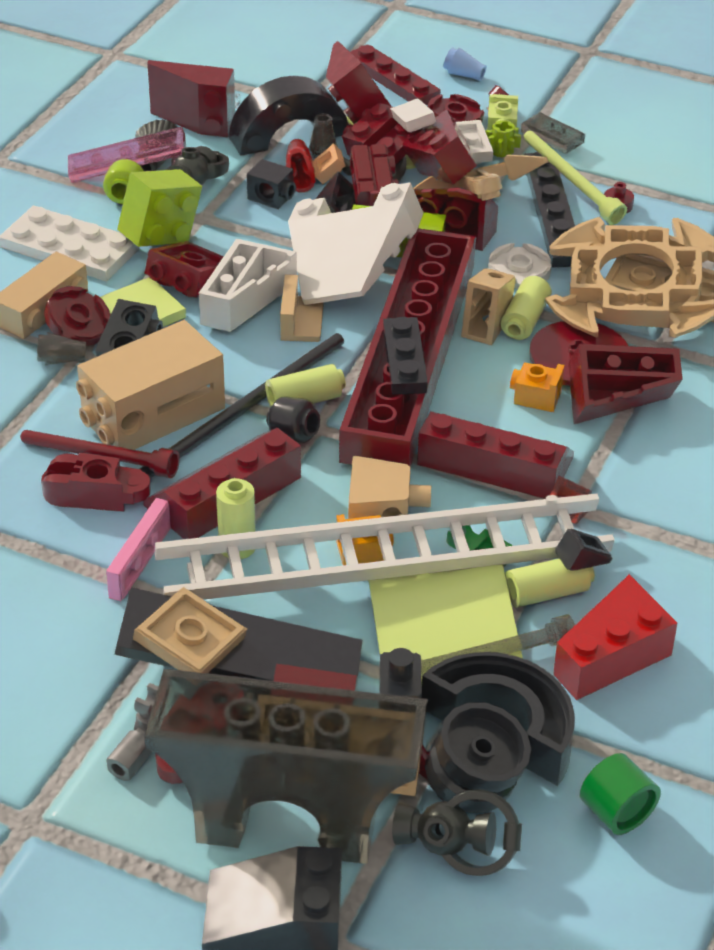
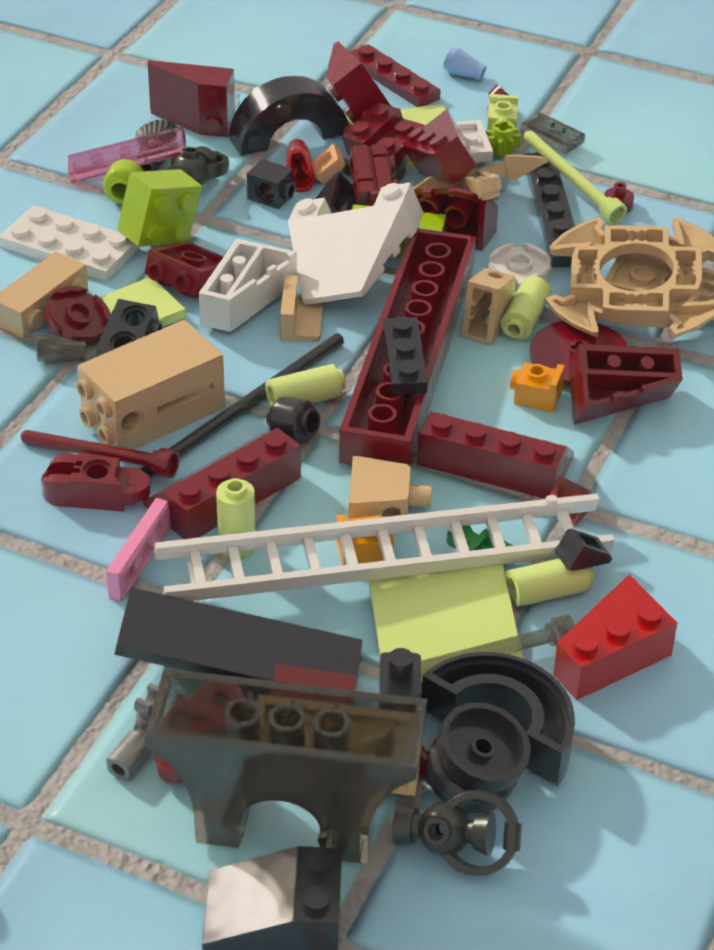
tan tile [133,587,247,683] -> none
clear smoke cone [308,114,338,158] -> none
white tile [391,99,436,133] -> none
dark red tile [427,94,484,122] -> none
green piece [579,753,661,835] -> none

